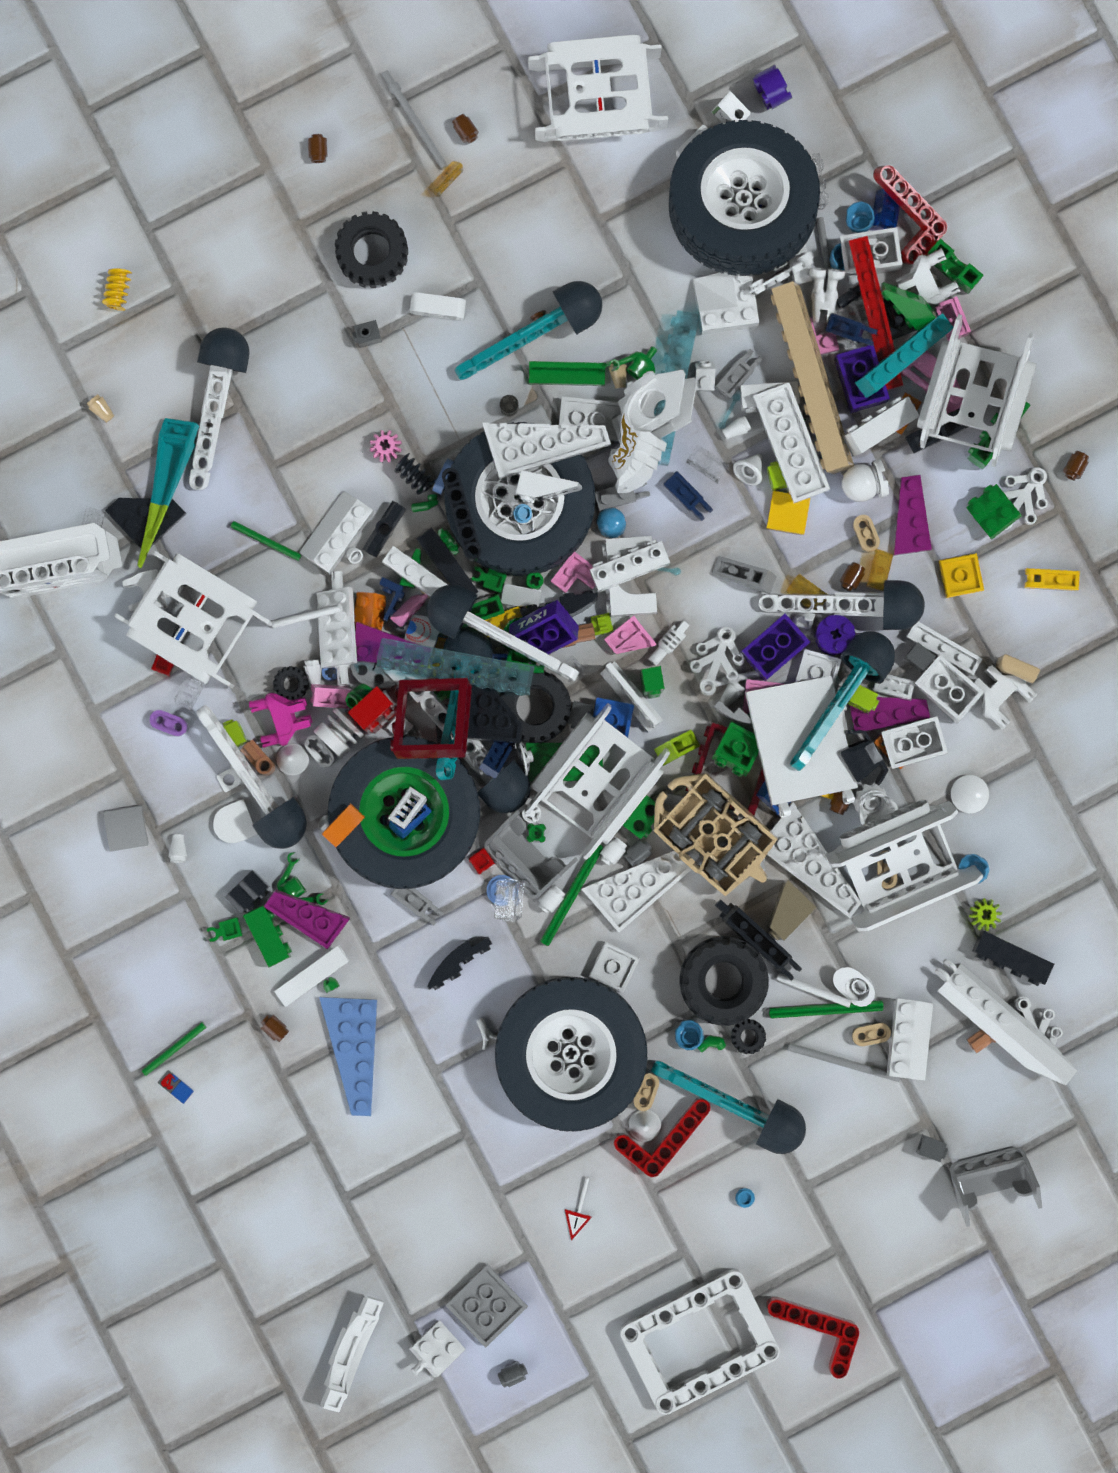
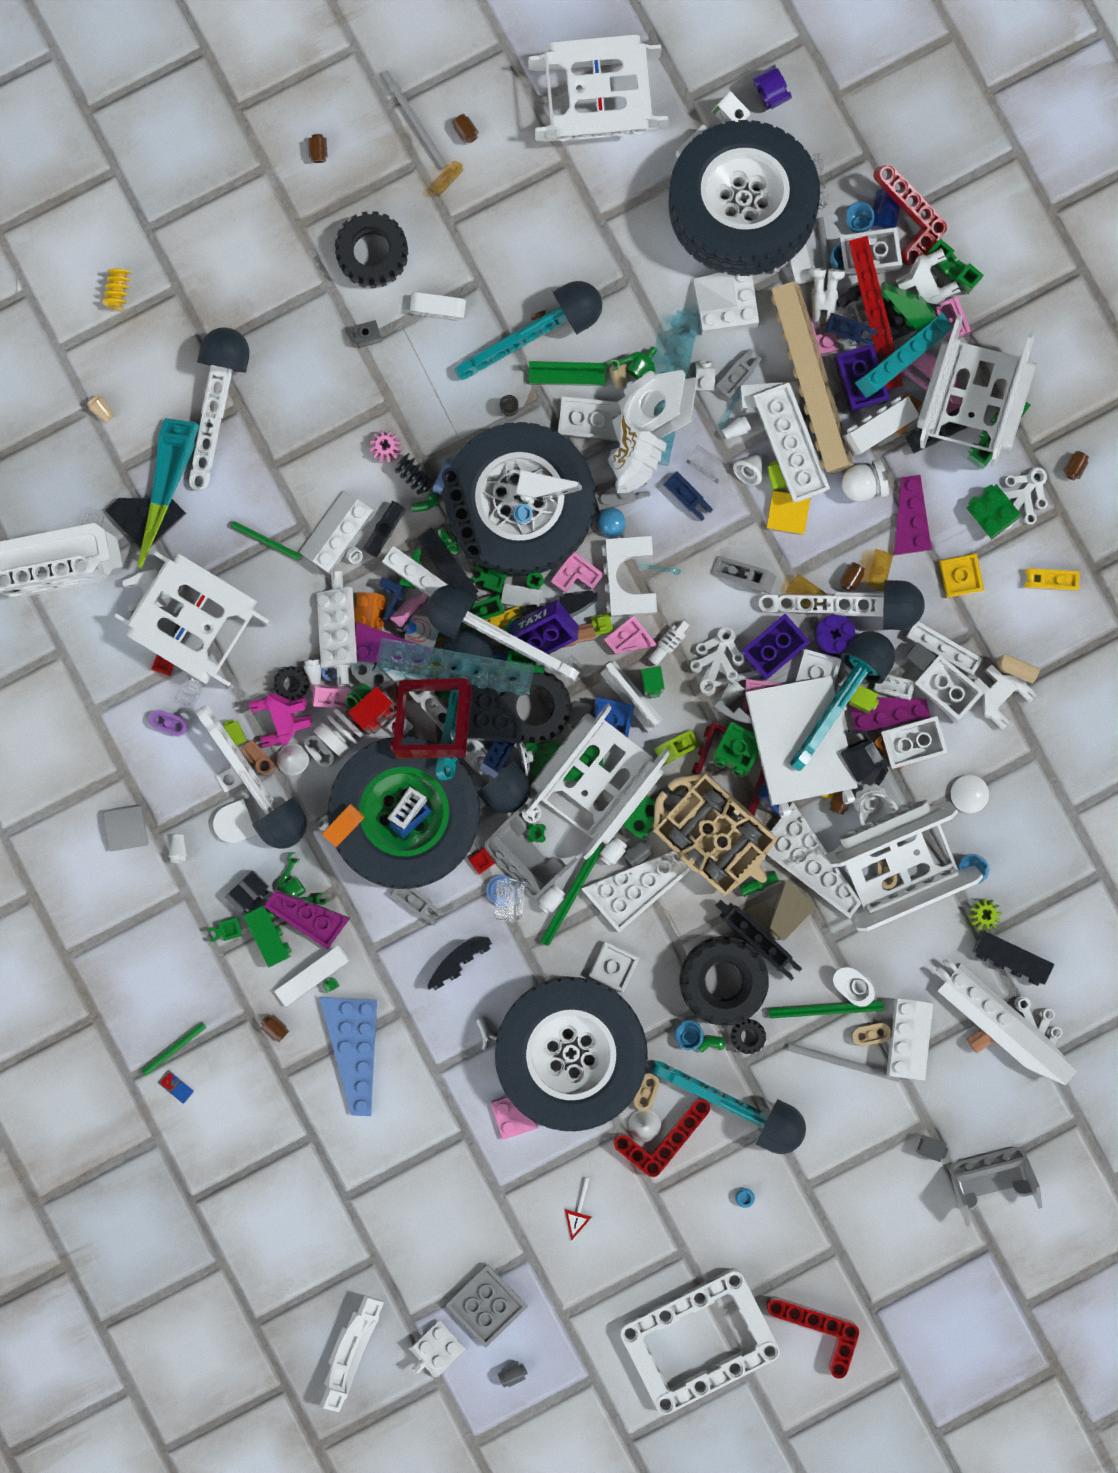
white bar [272,604,343,628] -> none
white wing [482,423,611,479] -> none
white brick [590,540,670,593] -> none
white plant [749,252,814,295] -> none
white bar [777,973,852,1007] -> none
white tile [793,613,815,630] -> none
tan plate [853,515,880,552] -> none
none -> bright pink wing [491,1097,538,1140]
none -> green pin [739,871,779,897]

